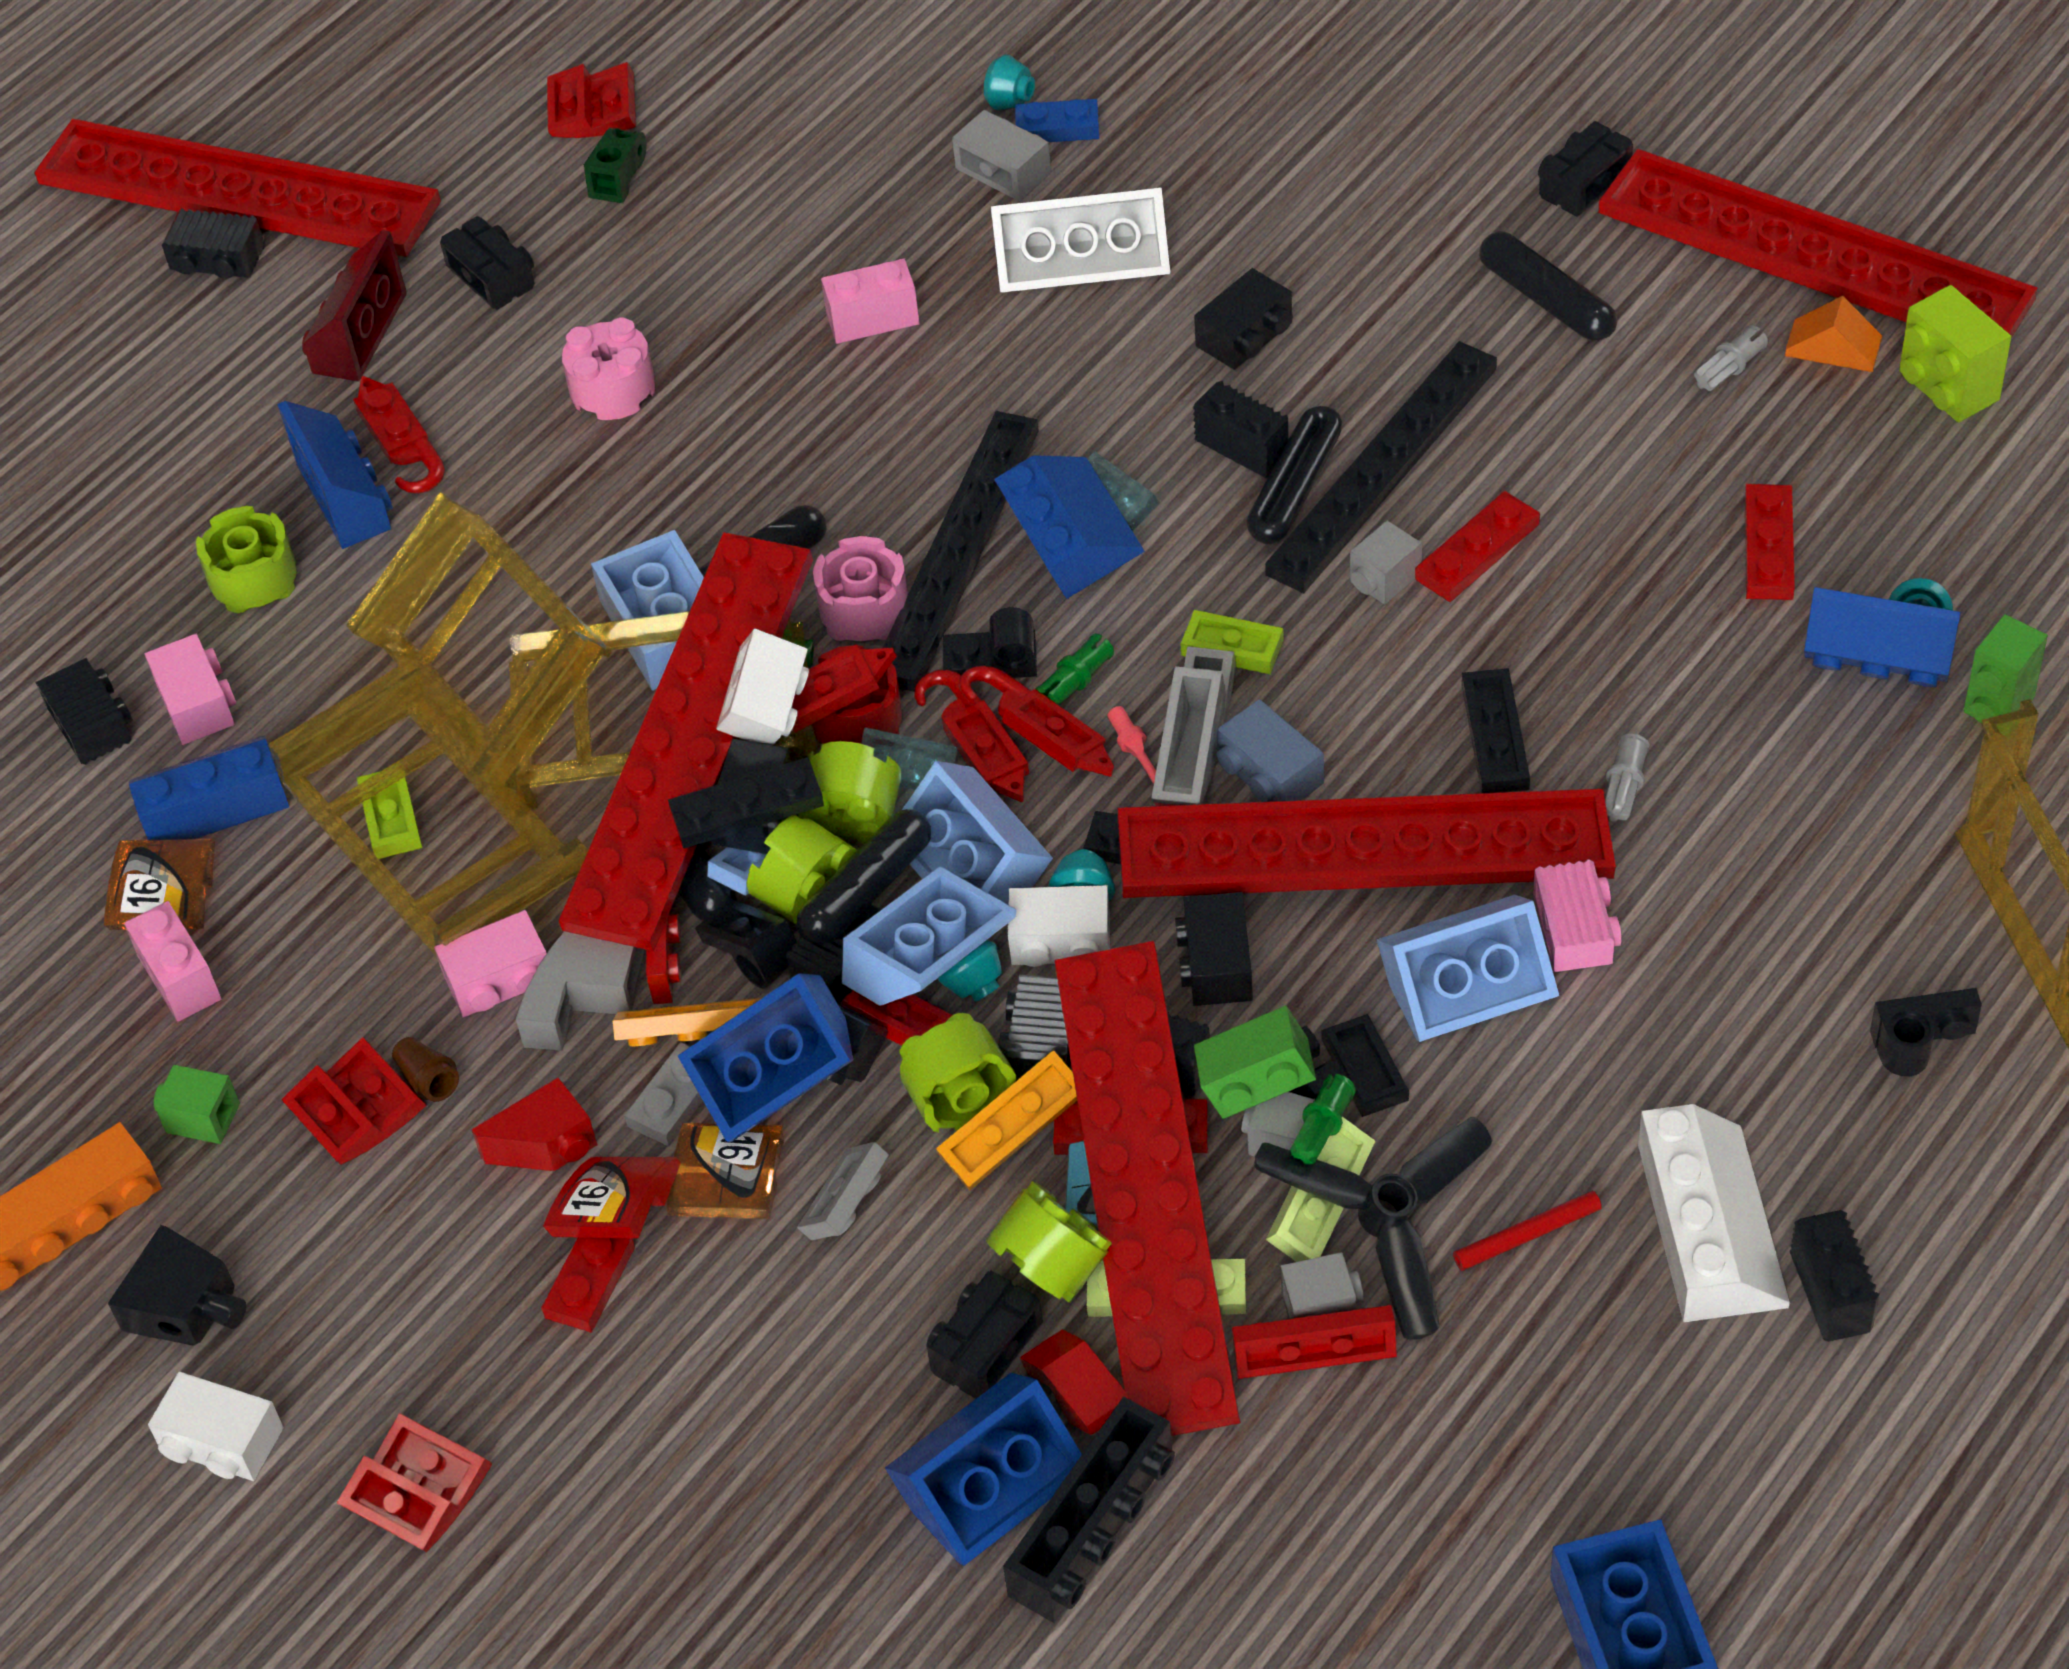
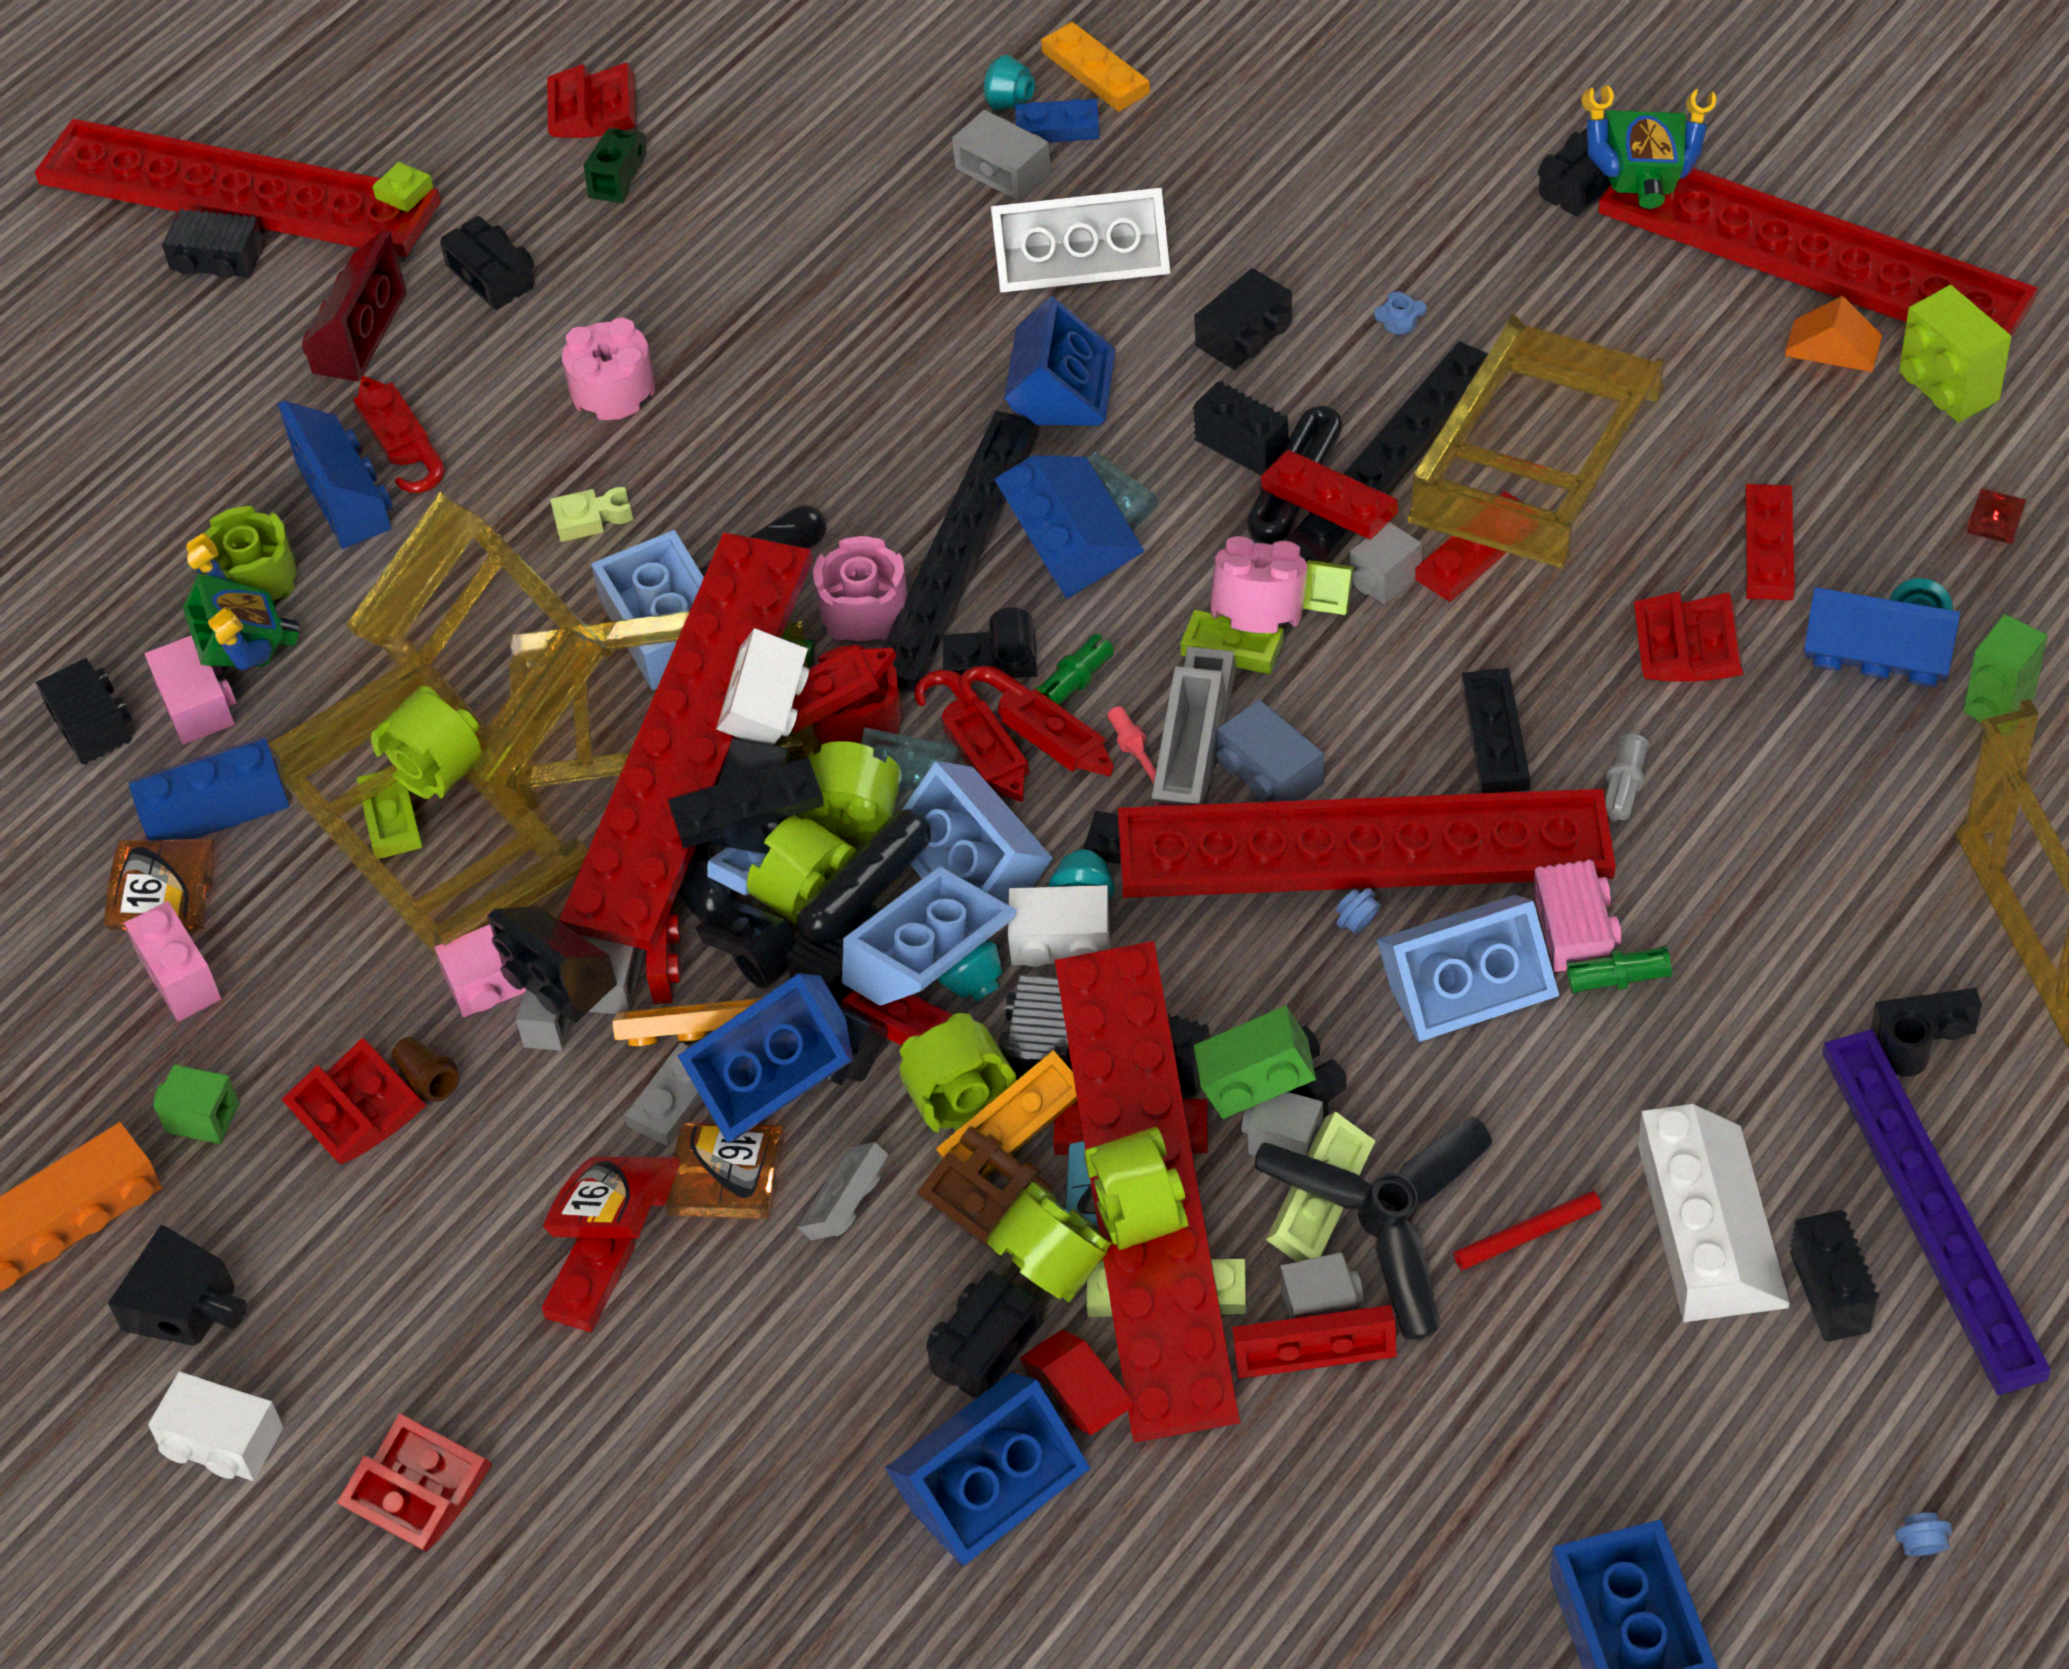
red slope [471,1078,597,1171] -> none
bright pink brick [821,258,919,344] -> none
black brick [1003,1396,1175,1623] -> none
black brick [1175,892,1253,1006] -> none
green axle [1290,1074,1356,1165] -> none
black tile [1321,1014,1409,1117] -> none
black piece [1479,231,1617,340] -> none
light grey axle [1694,325,1768,391] -> none
none -> torso [182,533,299,670]
none -> lime brick [371,685,482,799]
none -> lime plate [372,161,434,212]
none -> black slope [487,906,617,1023]
none -> yellowish green plate [550,487,633,542]
none -> reddish brown plate [917,1126,1054,1258]
none -> blue slope [1004,295,1115,426]
none -> light orange plate [1041,21,1150,112]
none -> lime brick [1084,1127,1188,1250]
none -> bright pink brick [1210,536,1308,633]
none -> red plate [1260,449,1399,540]
none -> lime plate [1303,560,1354,615]
none -> medium blue plate [1336,888,1381,934]
none -> medium blue plate [1374,291,1426,334]
none -> clear yellow piece [1408,313,1665,569]
none -> green pin [1566,945,1672,994]
none -> torso [1581,85,1716,209]
none -> red slope [1634,591,1744,682]
none -> dark purple plate [1822,1029,2051,1396]
none -> medium blue plate [1895,1513,1953,1556]
none -> clear red plate [1967,488,2027,544]

